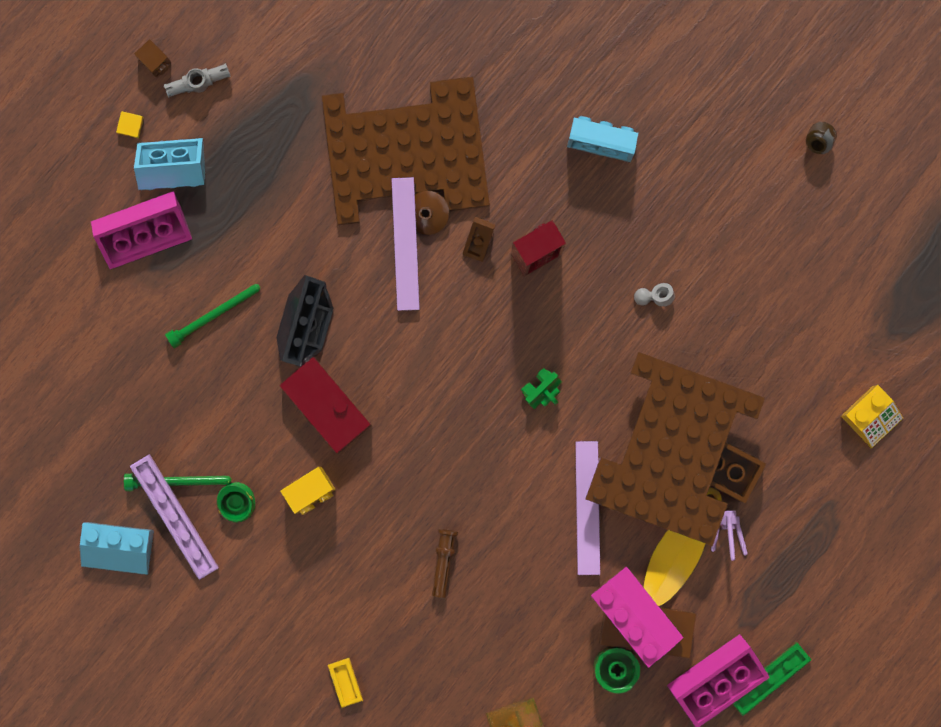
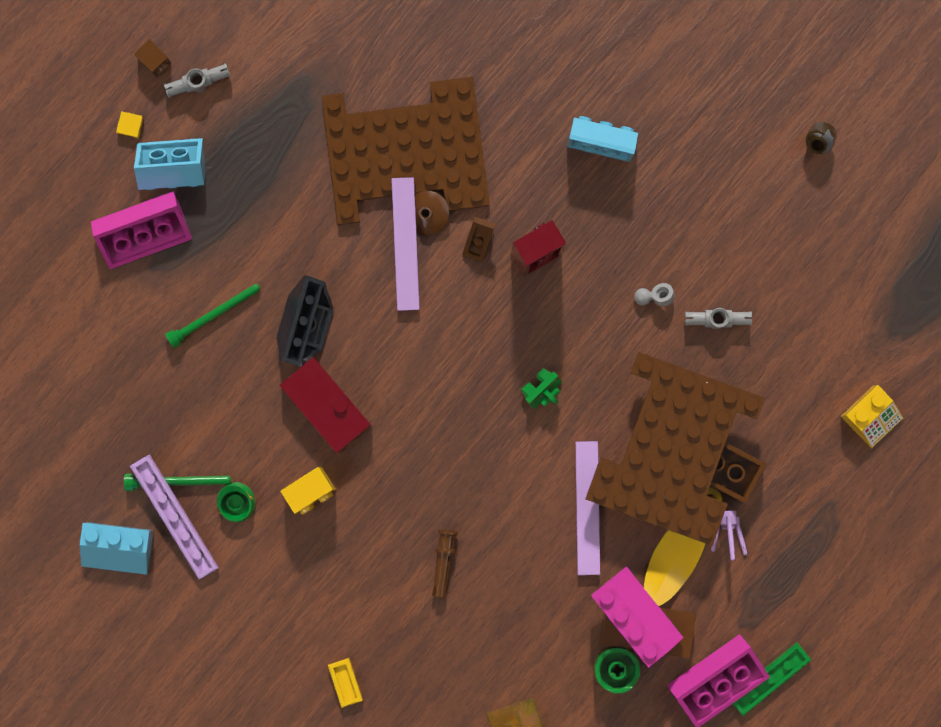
none -> light grey pin [684,308,752,329]

